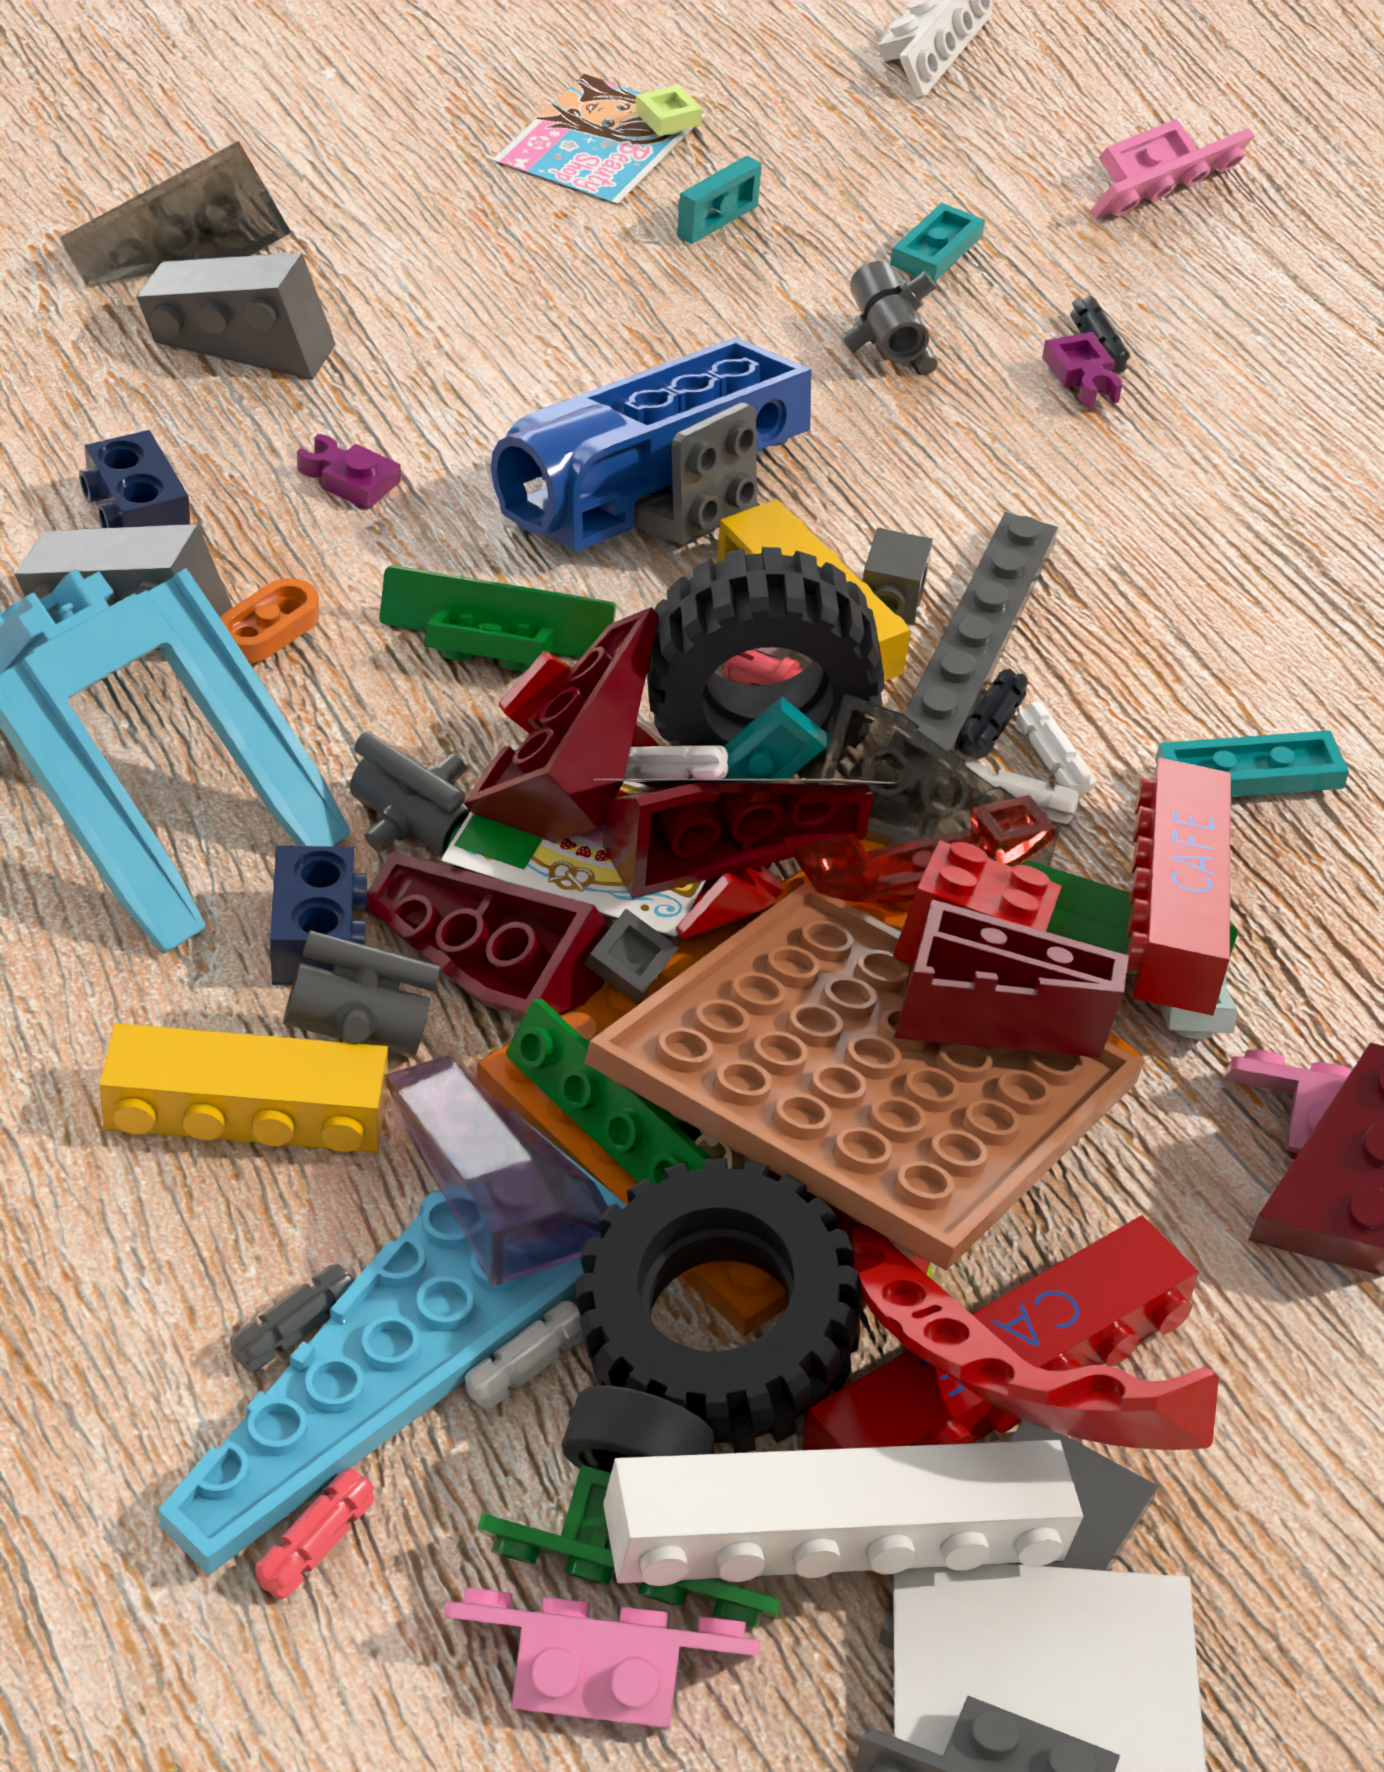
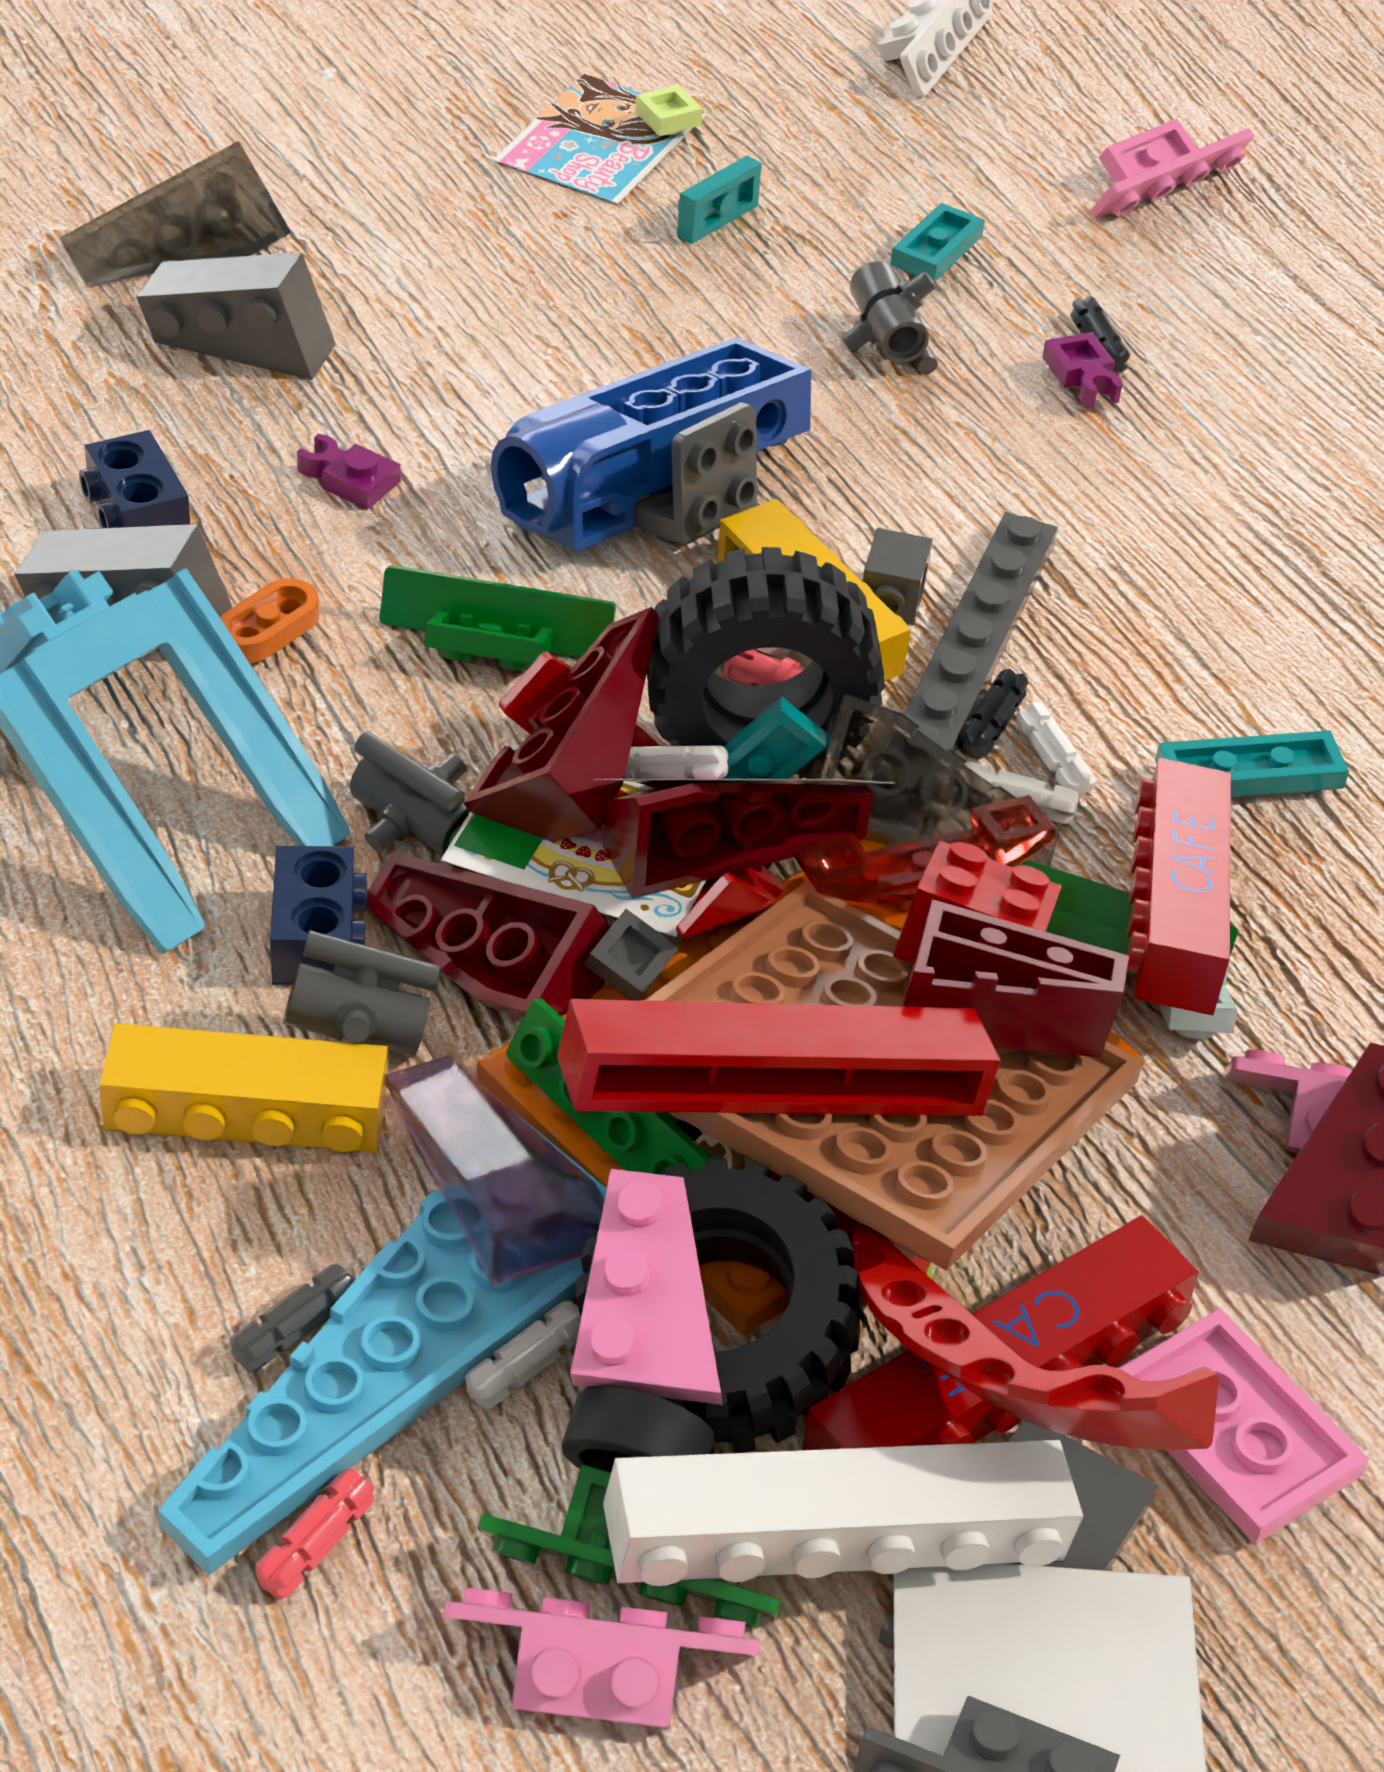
none -> red brick [557,999,1001,1116]
none -> bright pink wing [570,1169,723,1405]
none -> bright pink plate [1118,1308,1369,1545]

